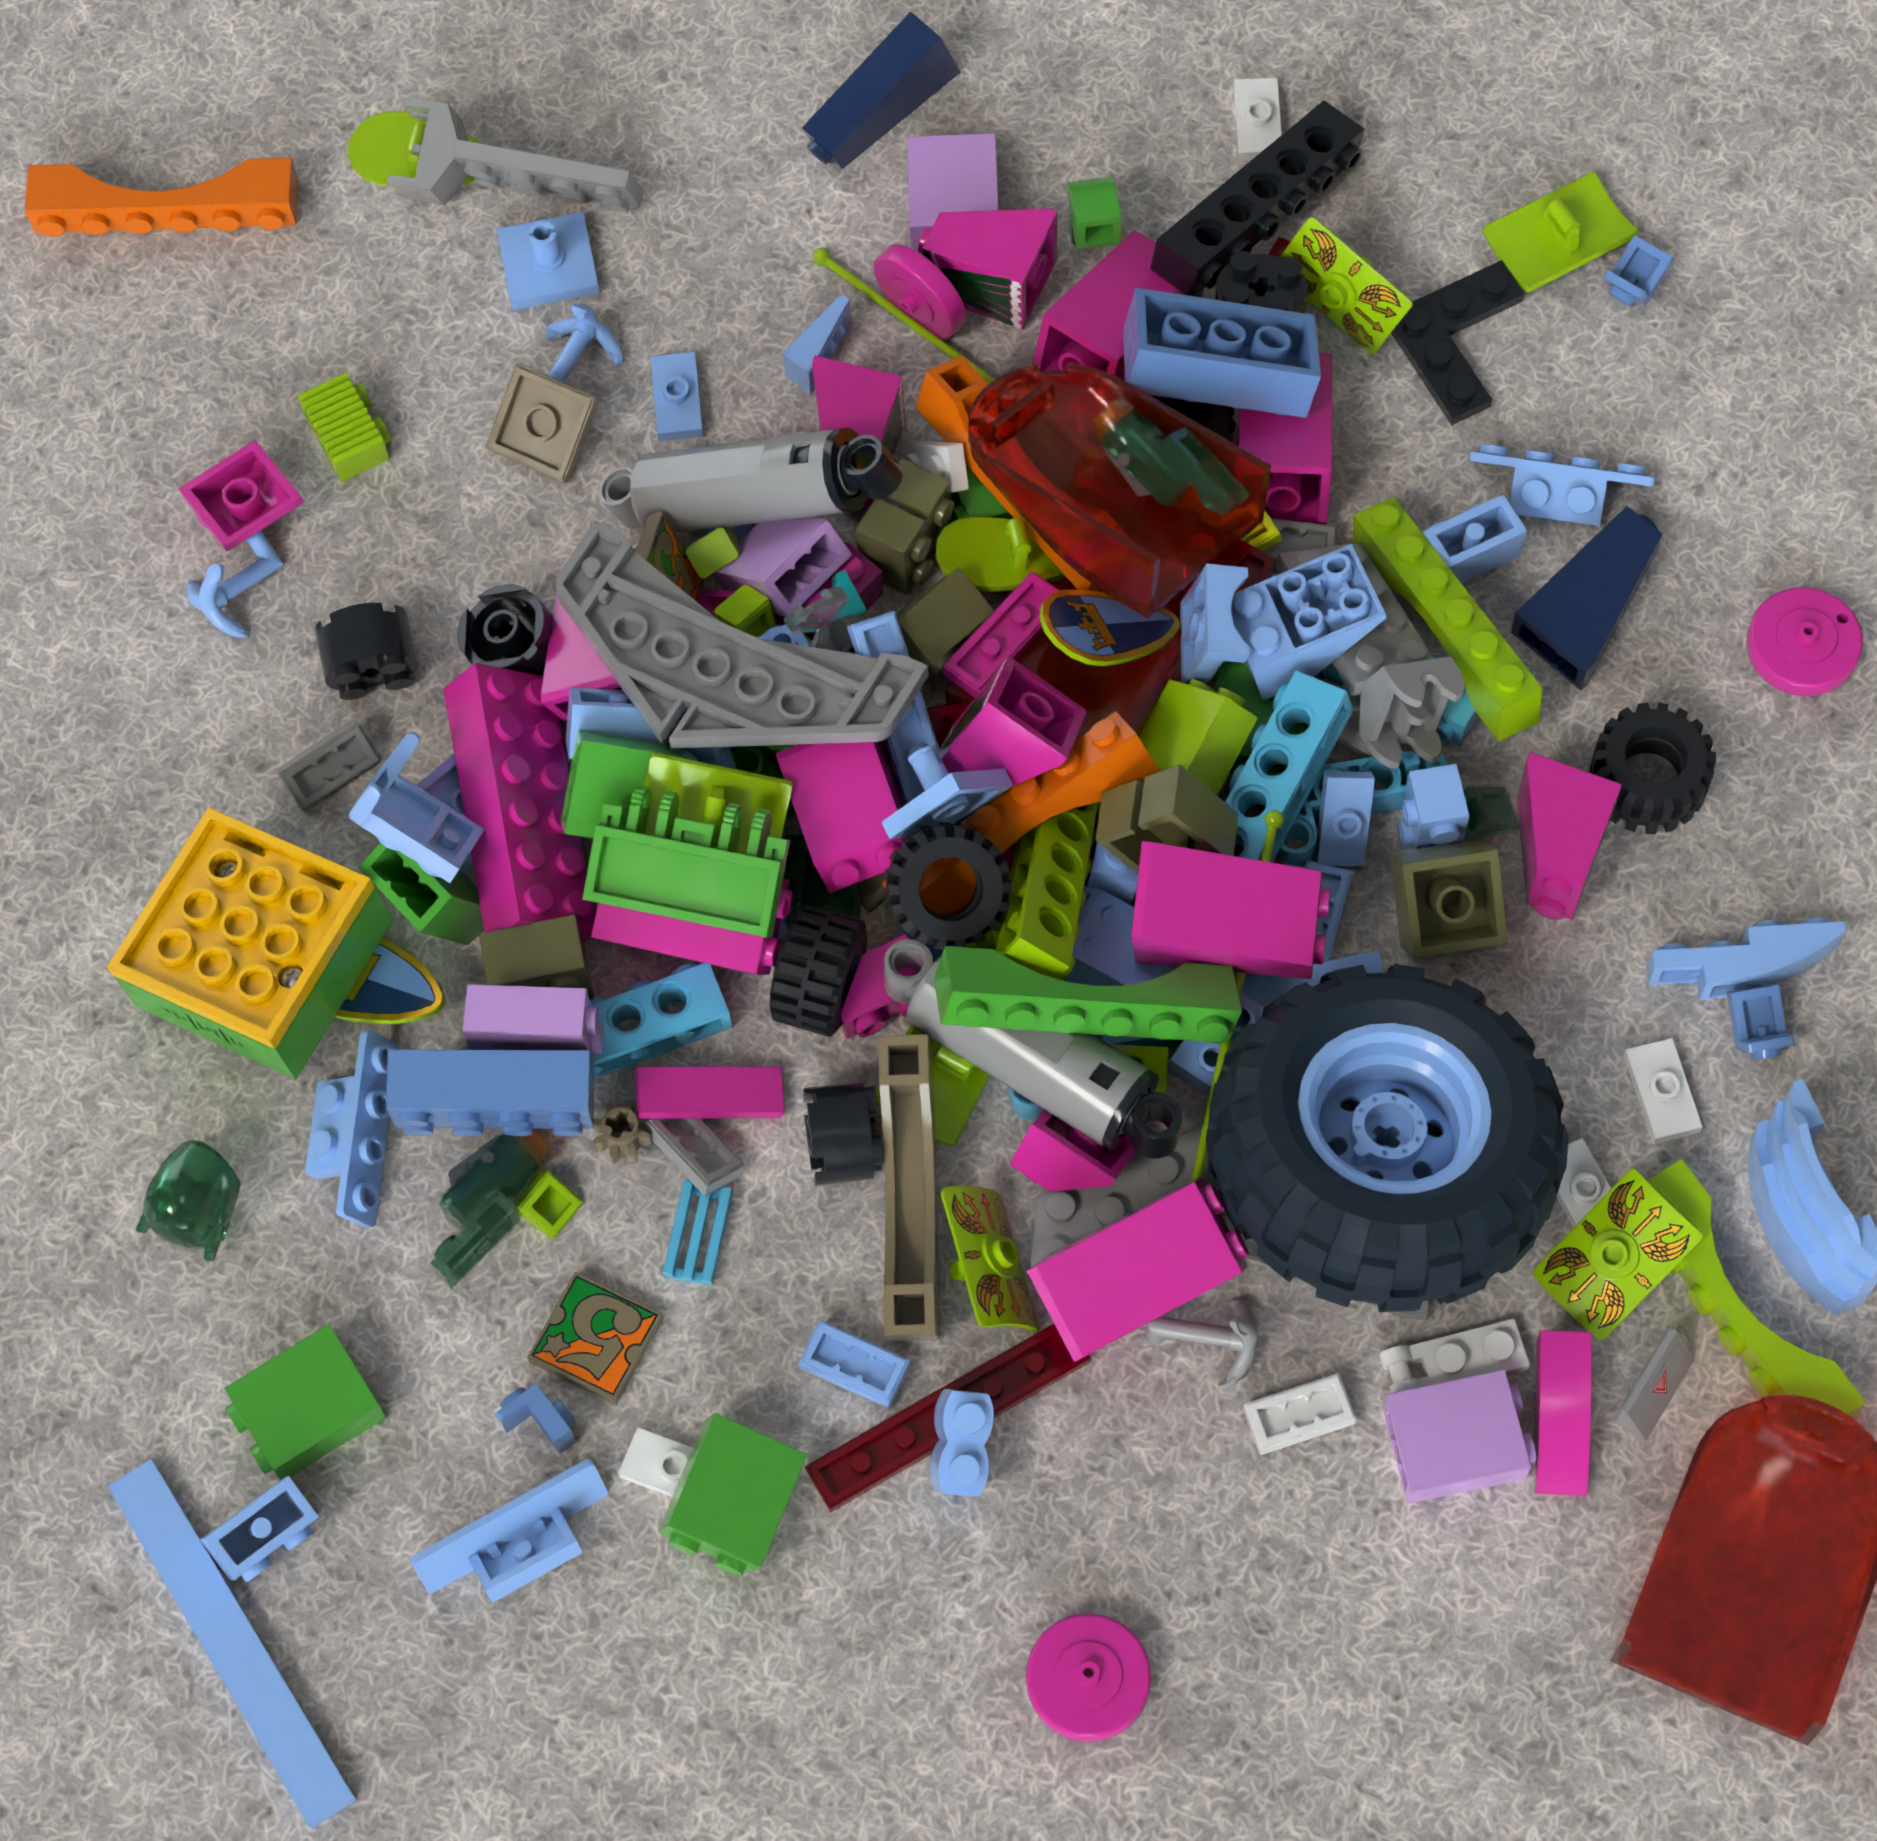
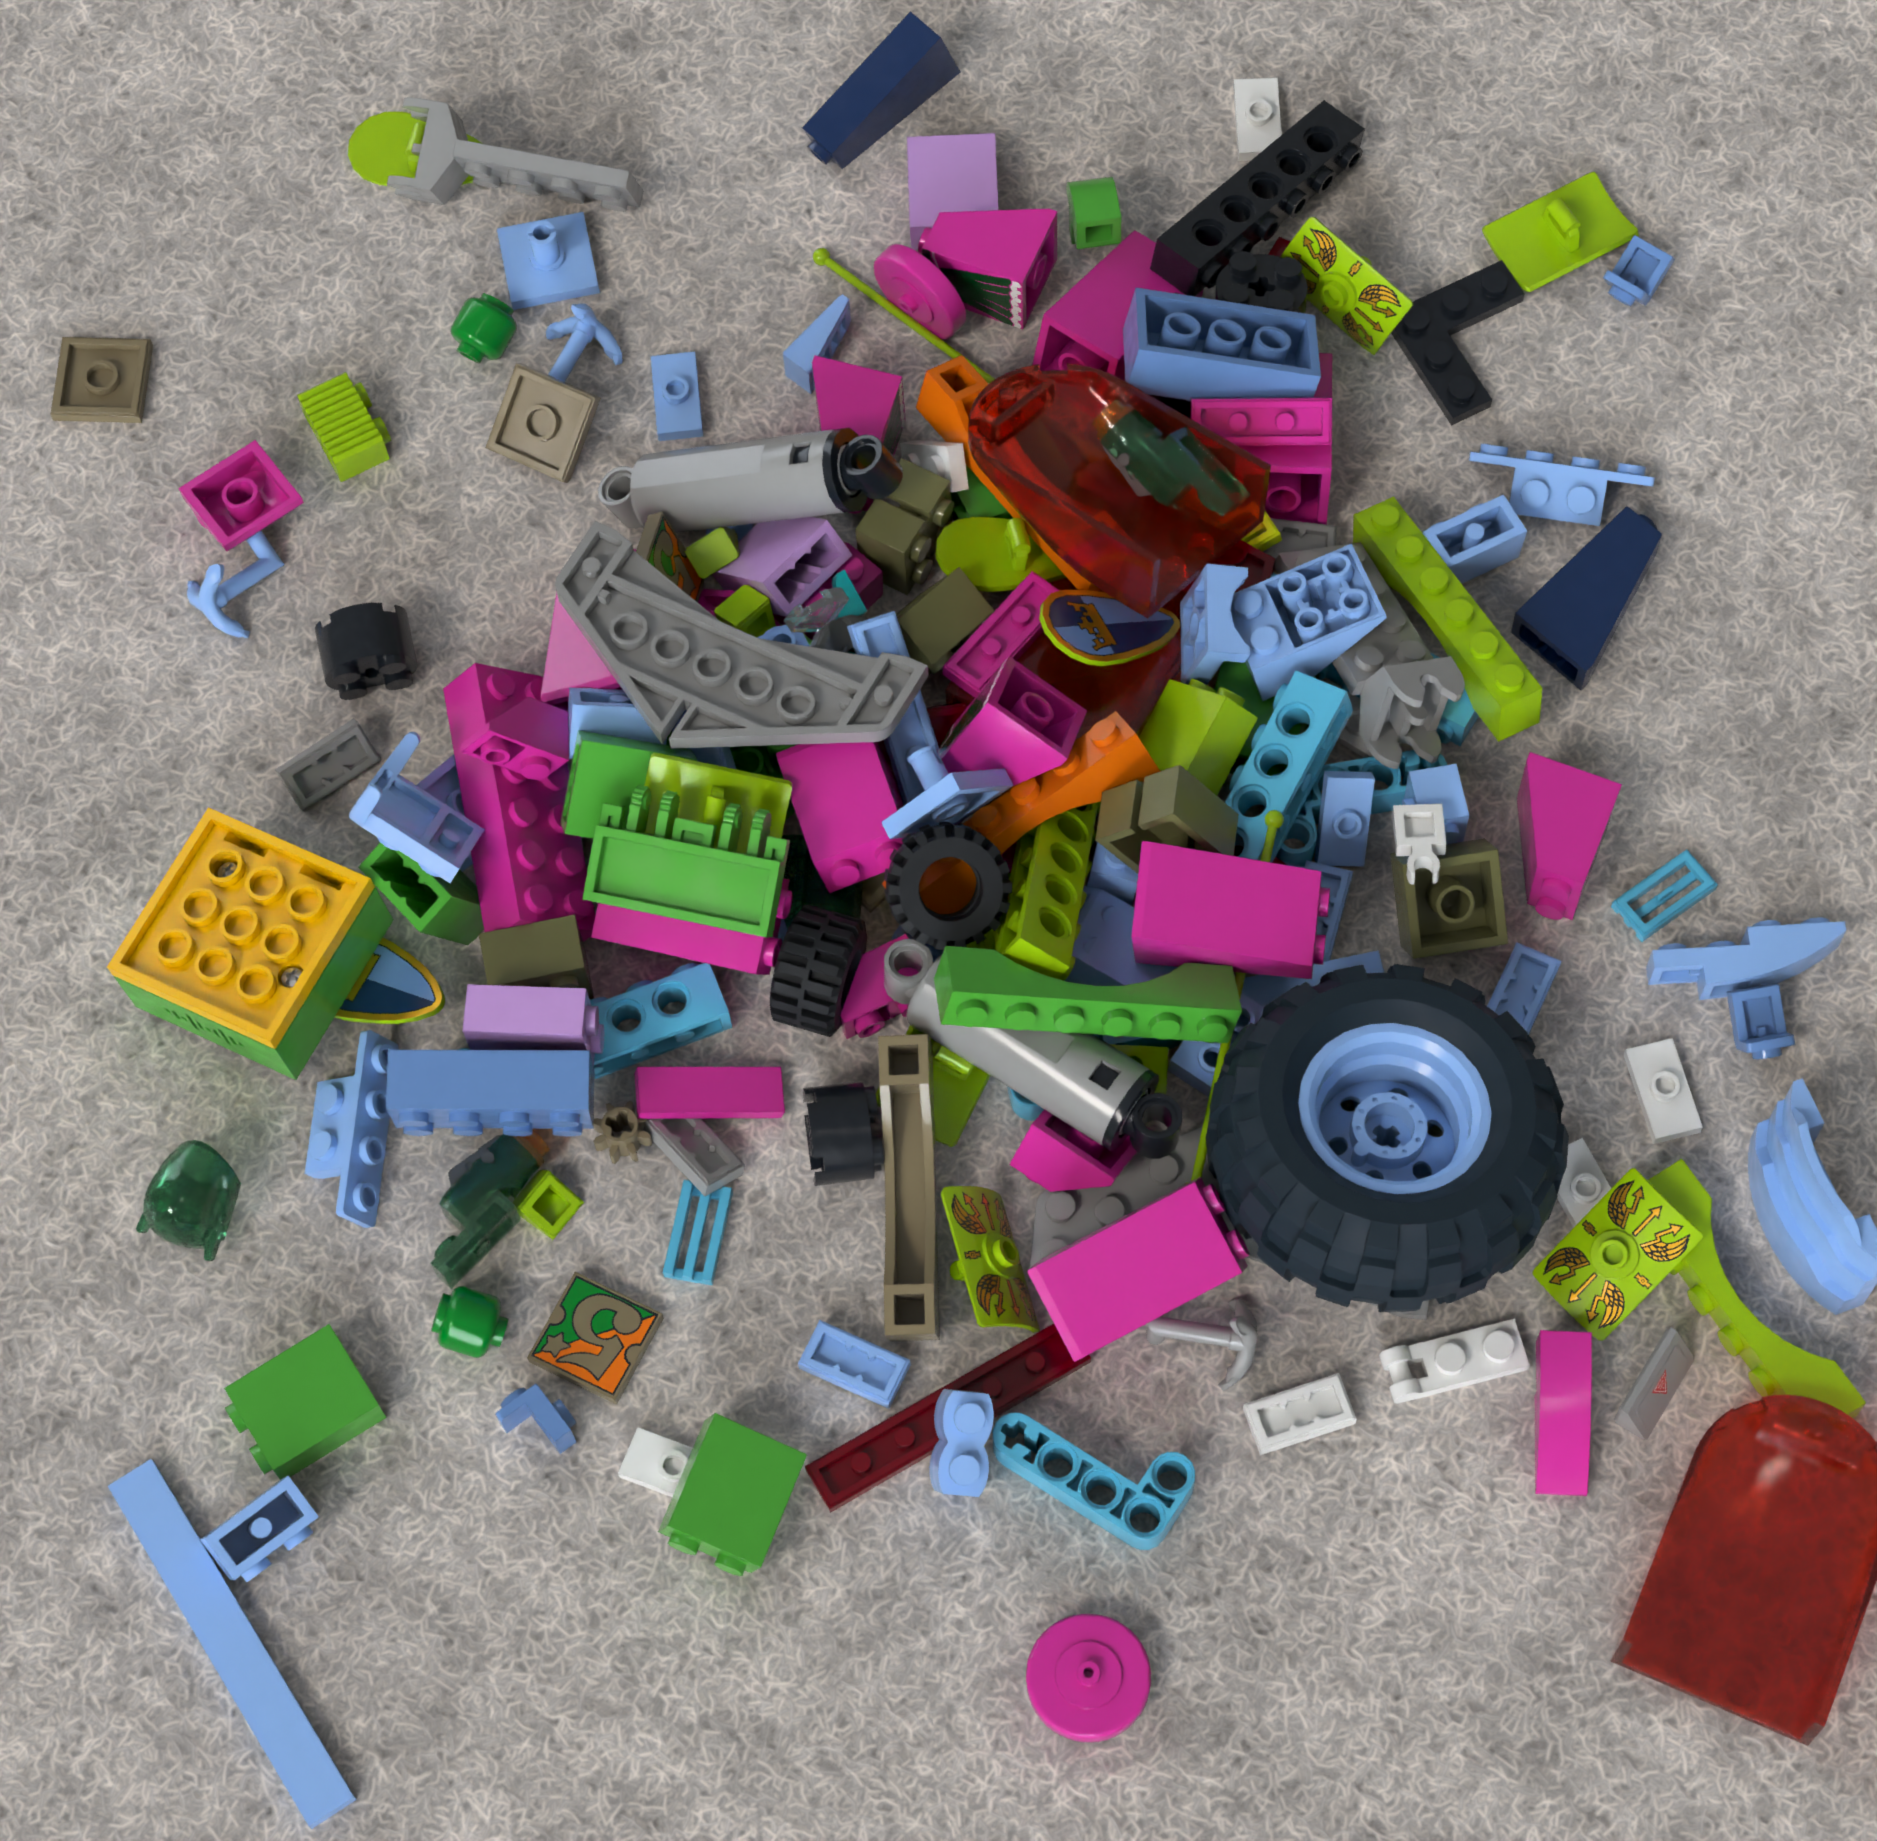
orange arch [24,157,299,237] -> none
light blue bracket [410,1459,608,1603] -> none
black brick [457,584,553,676] -> none
lavender brick [1382,1370,1536,1504] -> none
clear green slope [1463,787,1519,841] -> none
black tyre [1589,702,1716,834] -> none
dark pink wheel [1746,587,1863,696] -> none
none -> dark tan tile [50,337,153,423]
none -> green head [431,1286,509,1358]
none -> green head [450,293,517,364]
none -> dark pink slope [461,697,569,781]
none -> medium azure beam [992,1413,1195,1550]
none -> dark pink tile [1190,397,1332,446]
none -> white plate [1392,804,1446,884]
none -> light blue plate [1487,942,1562,1035]
none -> medium azure tile [1611,849,1718,942]

